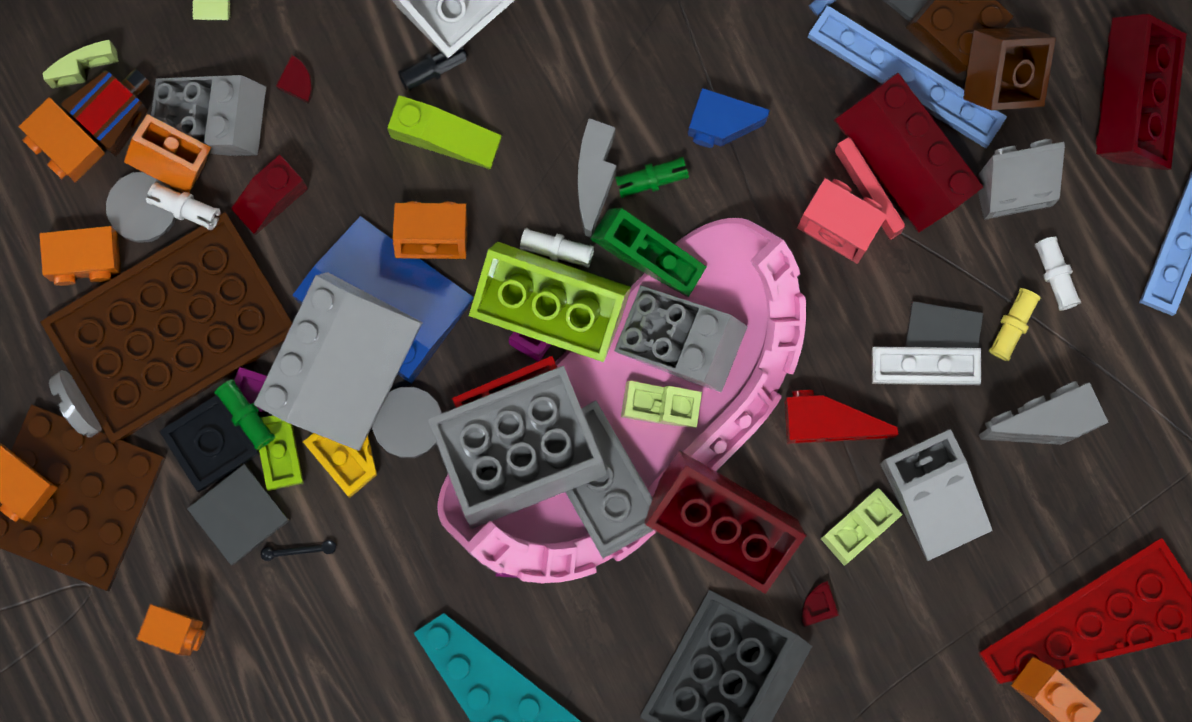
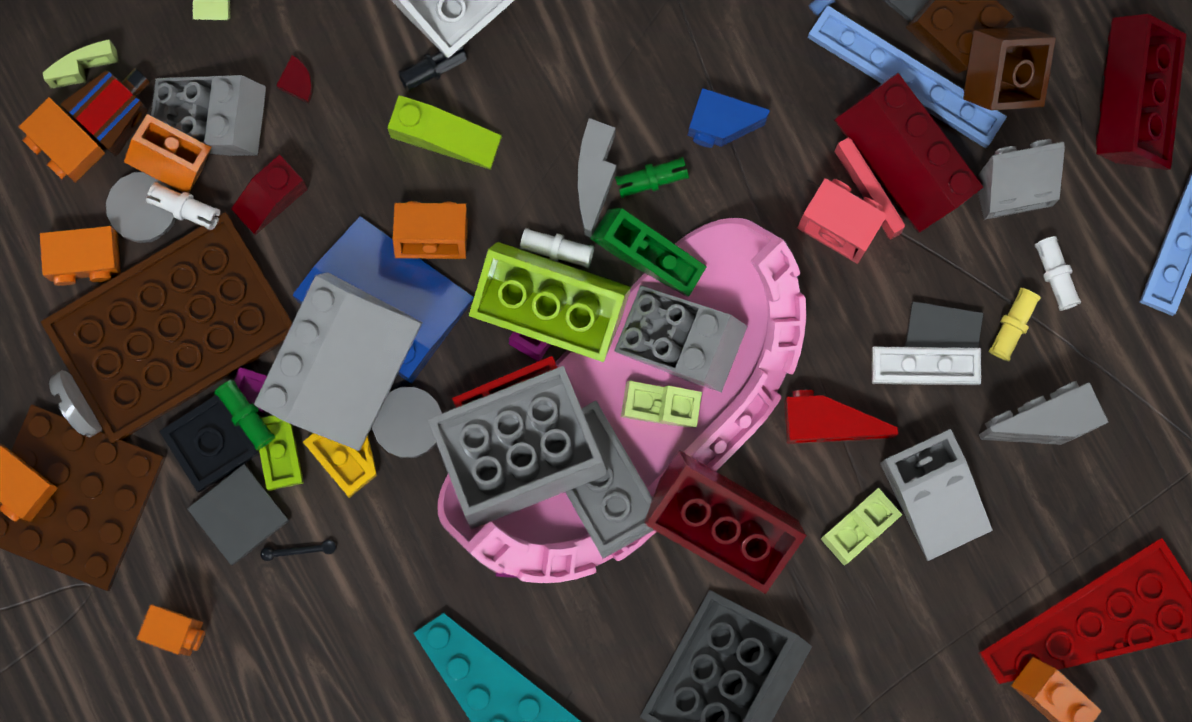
dark red tile [802,581,839,627] -> none

